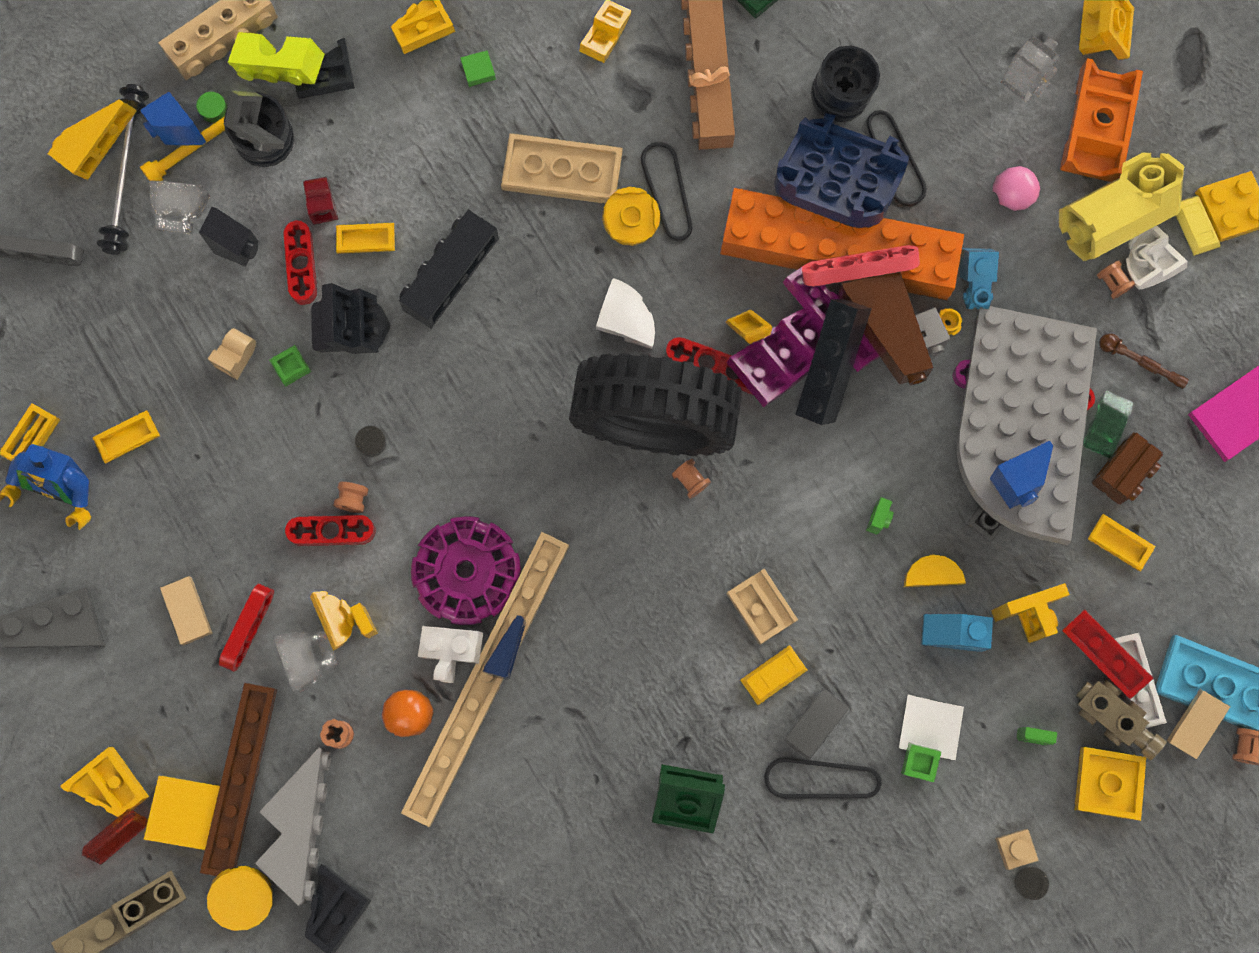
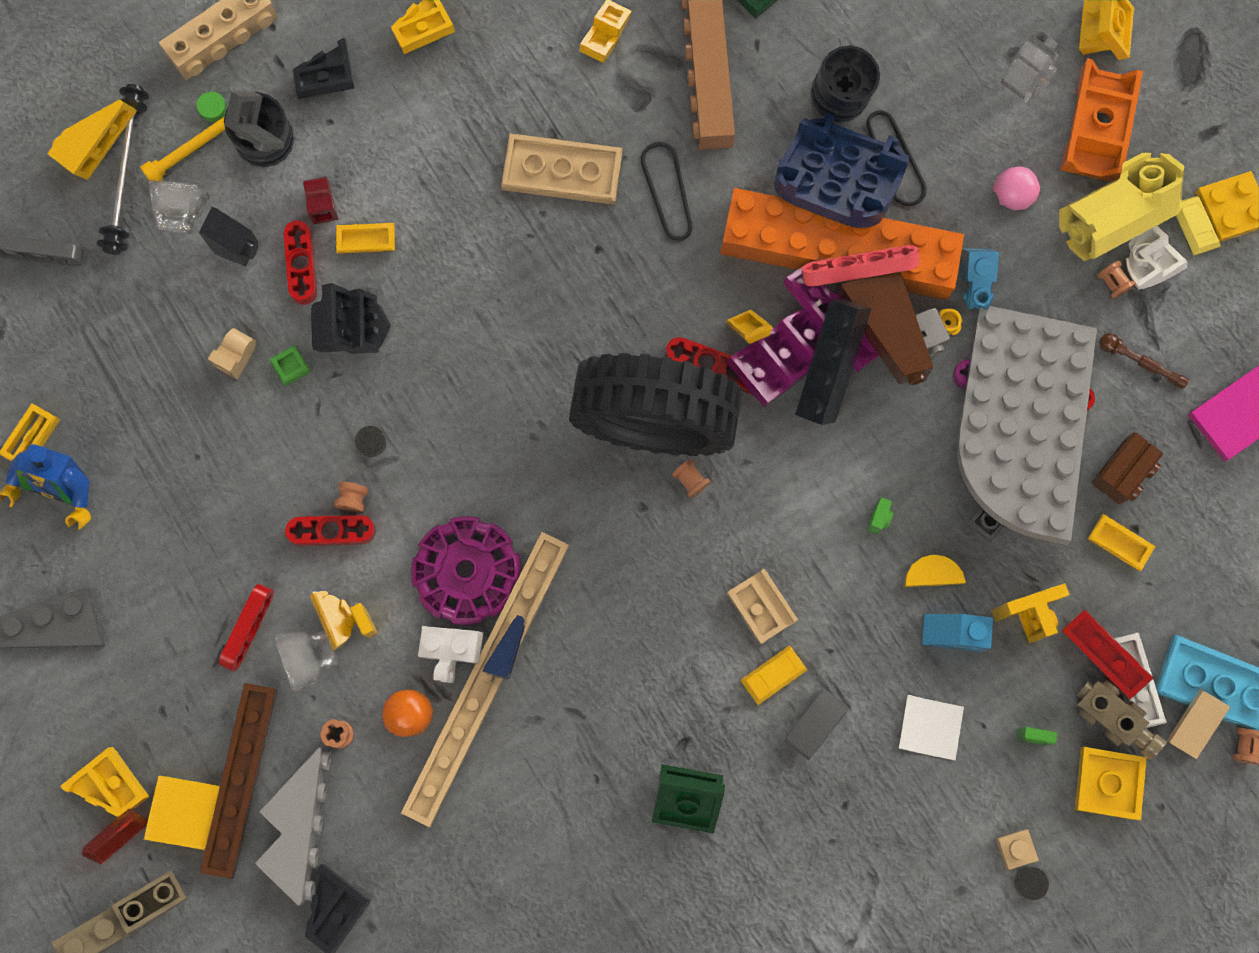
yellow tile [92,410,160,464] -> none
blue slope [140,92,206,145] -> none
tan tile [160,576,213,645] -> none
yellow tile [207,866,273,931] -> none
neon yellow arch [228,32,325,86] -> none
black brick [399,209,499,329] -> none
bright green tile [460,50,496,87] -> none
white brick [596,278,655,349] -> none
yellow tile [602,186,660,246] -> none
light nougat piece [689,67,730,87] -> none
black piece [764,757,882,799] -> none
bright green plate [901,742,941,782] -> none
blue slope [990,441,1053,509] -> none
clear green slope [1083,390,1134,458] -> none

